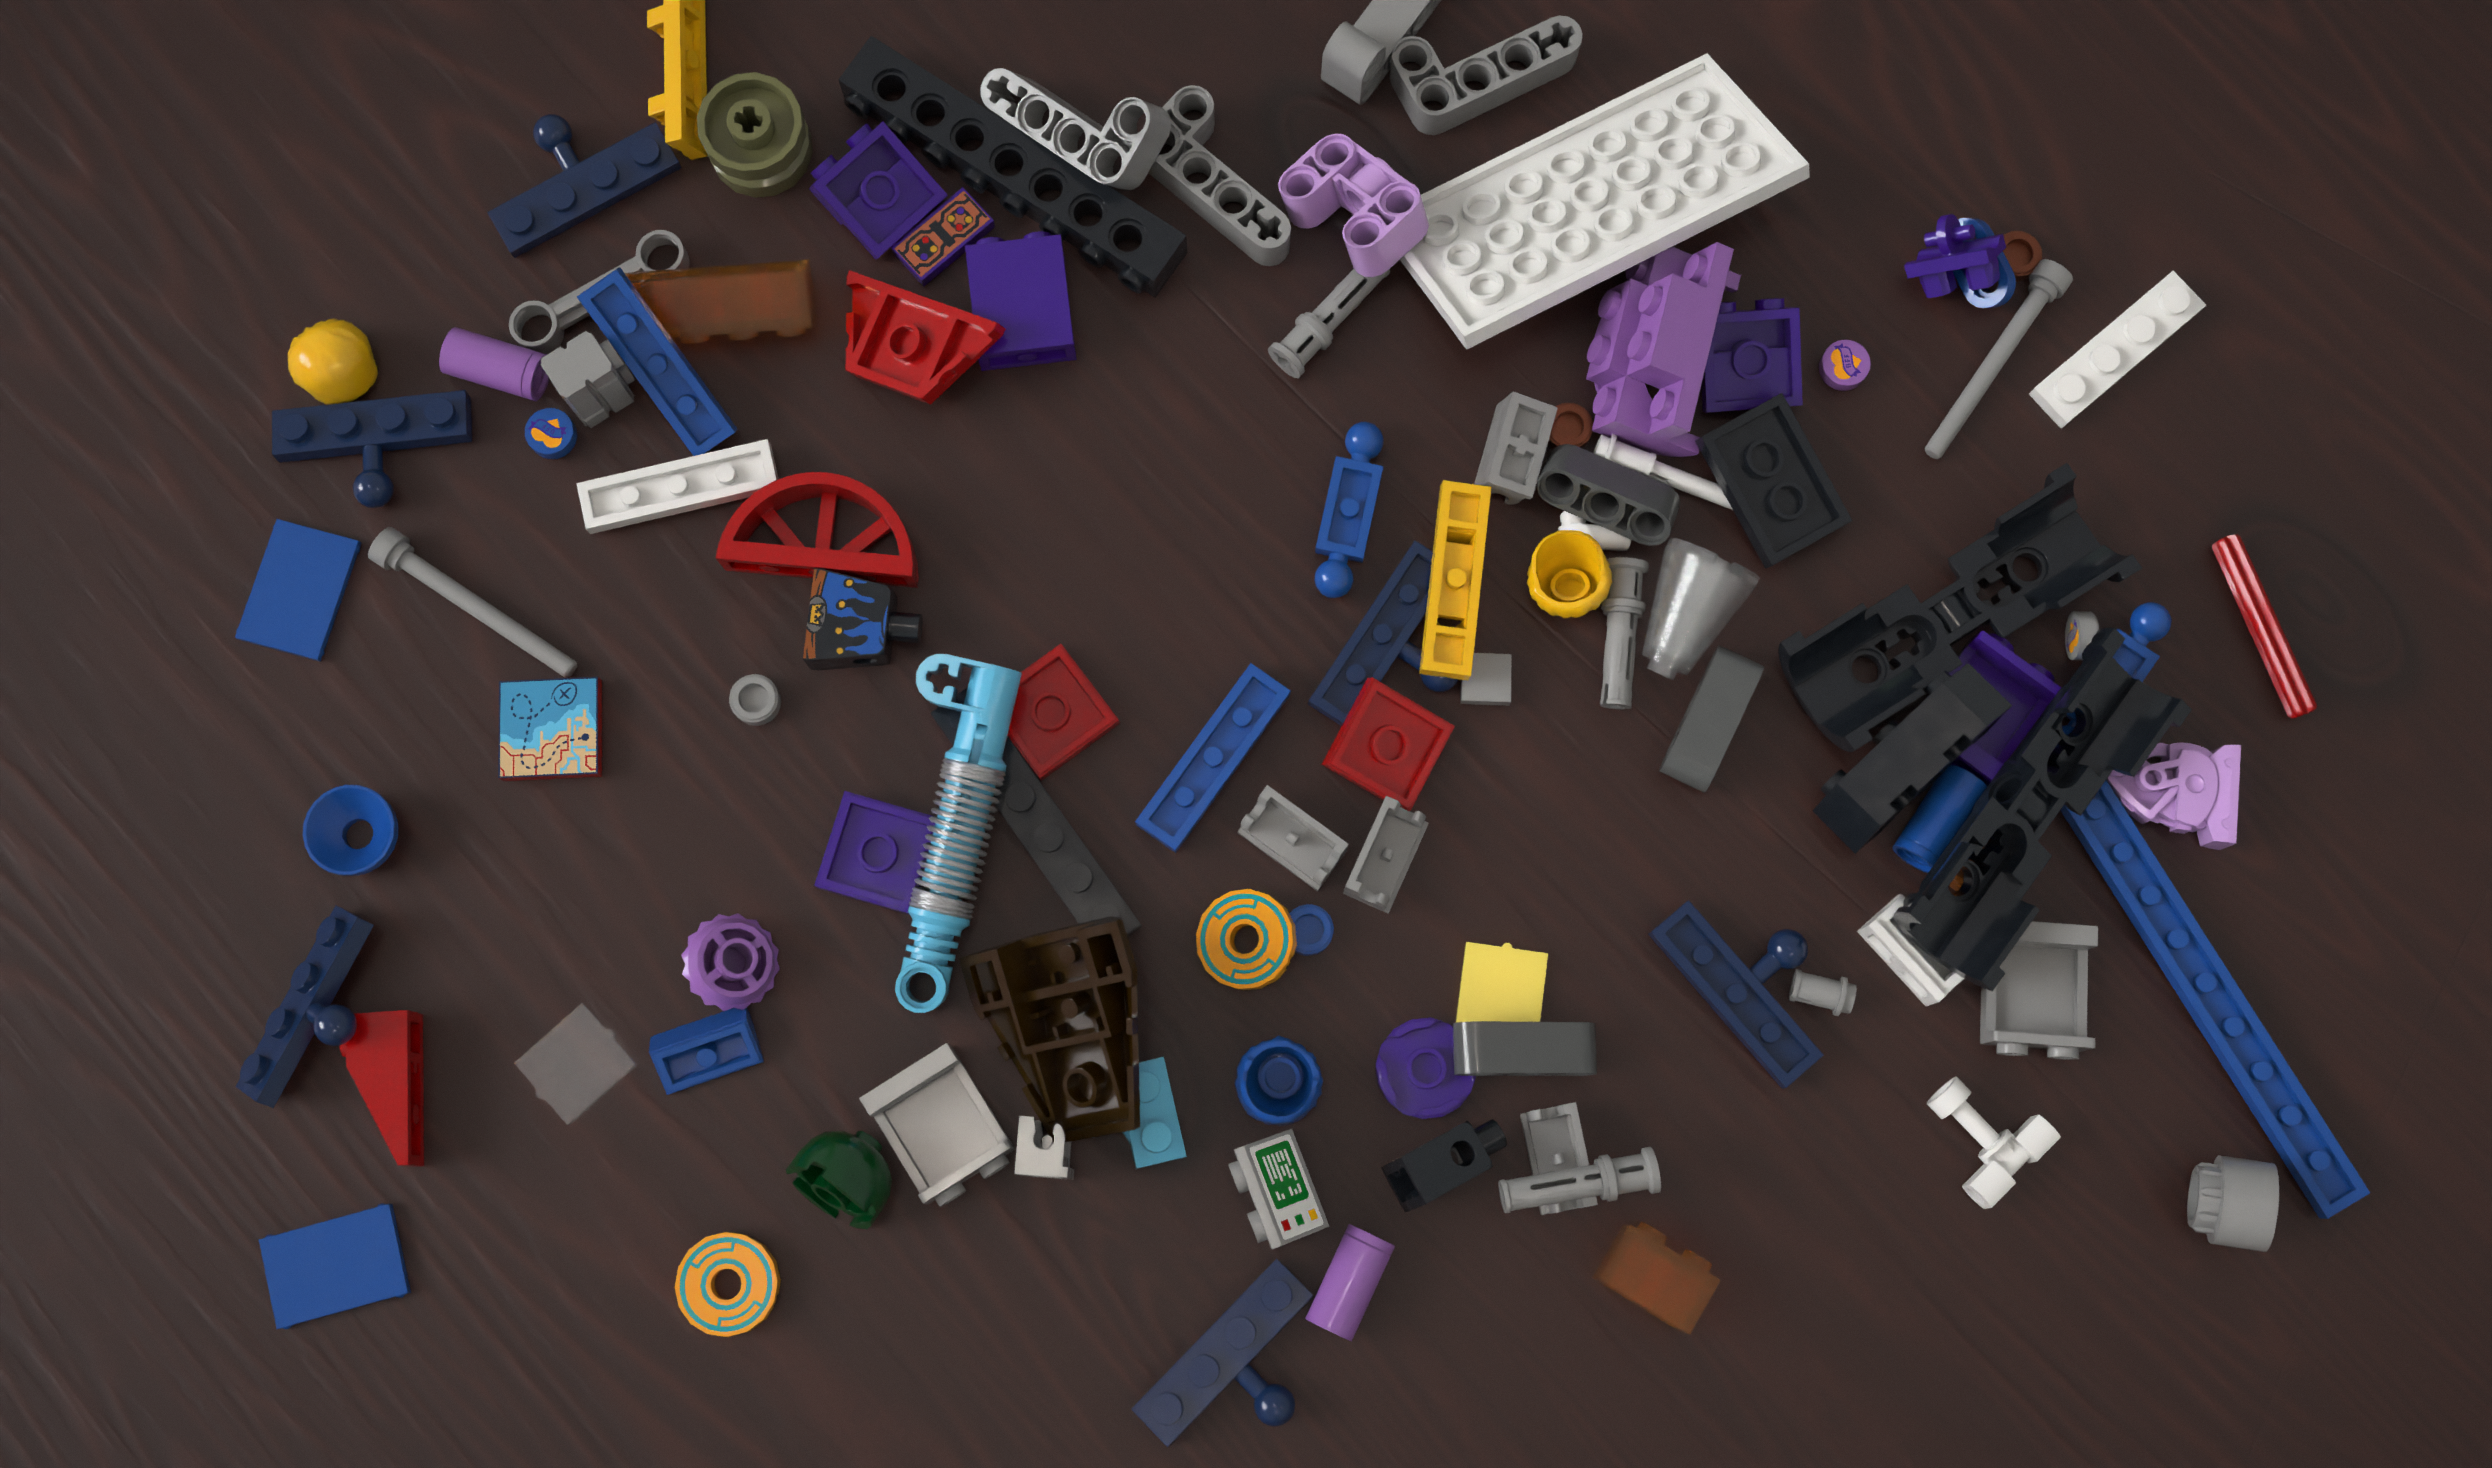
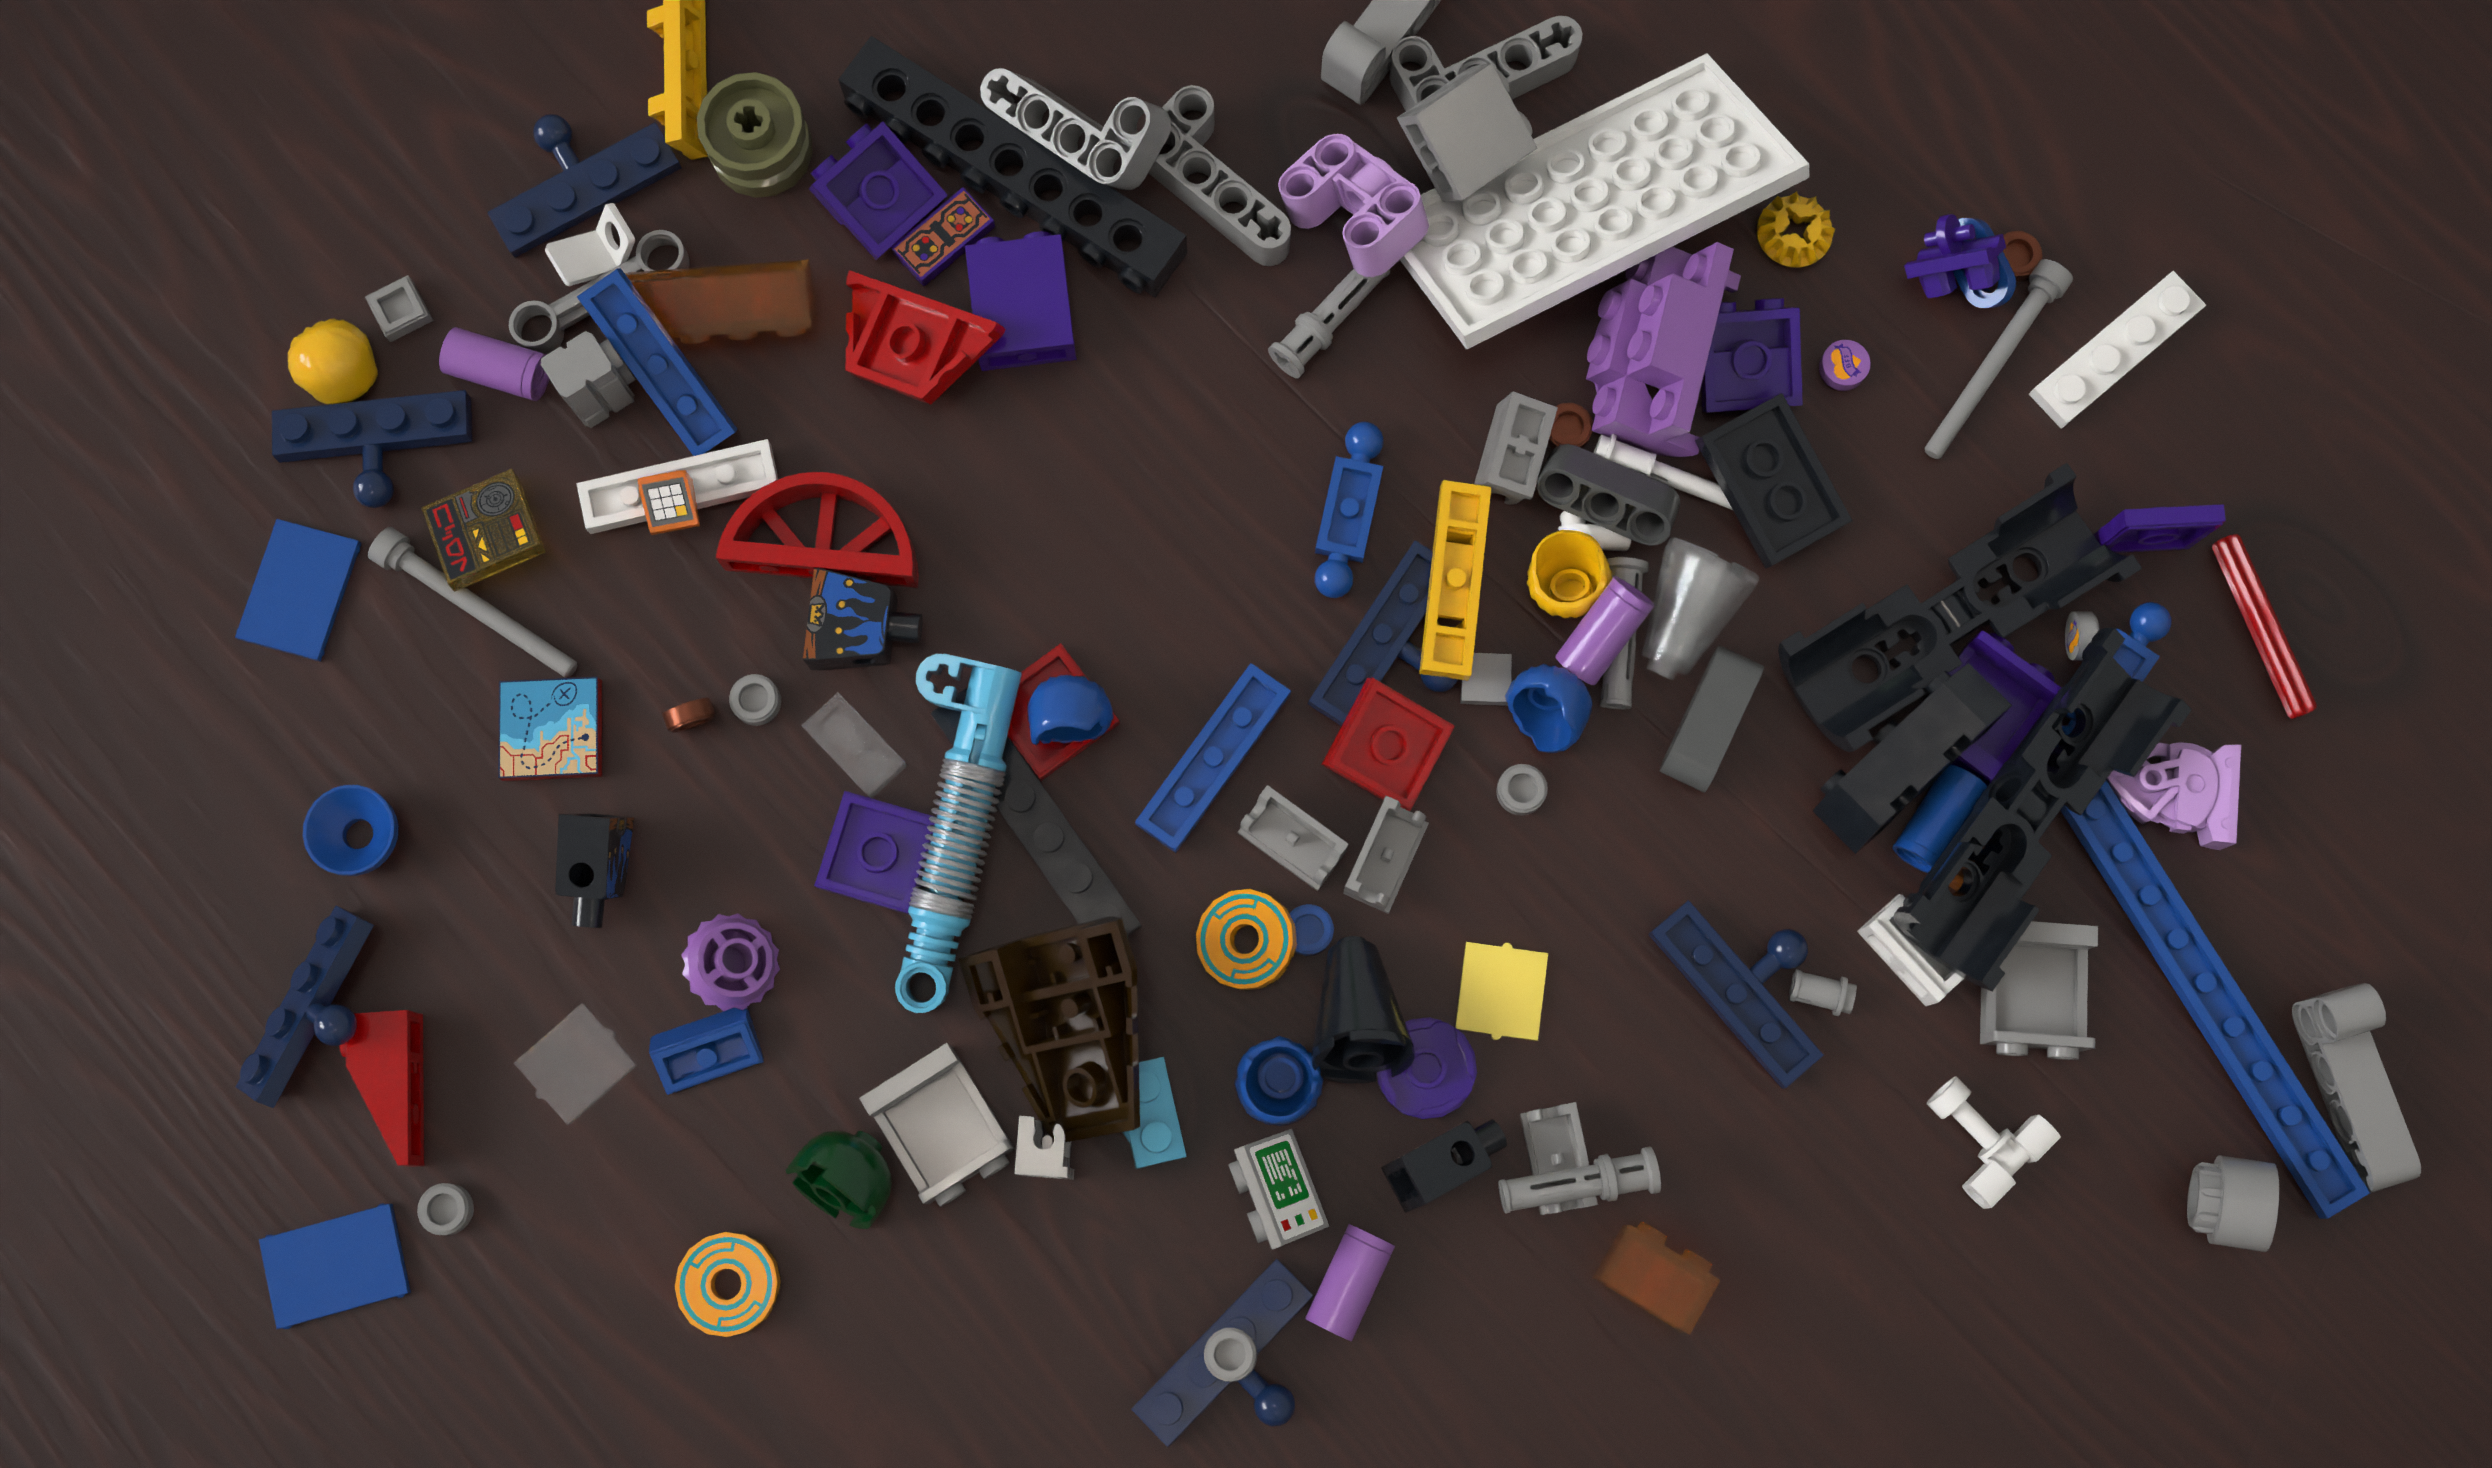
blue tile [525,408,577,459] -> none
dark grey beam [1453,1021,1597,1076] -> none
none -> light grey tile [365,275,434,342]
none -> light grey tile [417,1183,474,1235]
none -> tile [421,468,546,592]
none -> white bracket [545,203,635,286]
none -> black torso [555,813,634,928]
none -> slope [637,470,700,535]
none -> copper tile [662,697,716,733]
none -> clear plate [802,692,908,798]
none -> blue hair [1027,675,1113,745]
none -> light grey tile [1204,1328,1257,1382]
none -> black cone [1311,936,1415,1084]
none -> light grey brick [1397,63,1537,202]
none -> light grey tile [1496,764,1548,816]
none -> blue hair [1505,664,1592,753]
none -> medium lavender pin [1555,576,1655,685]
none -> yellow gear [1757,191,1835,268]
none -> dark purple plate [2093,504,2226,553]
none -> light grey beam [2292,983,2421,1193]

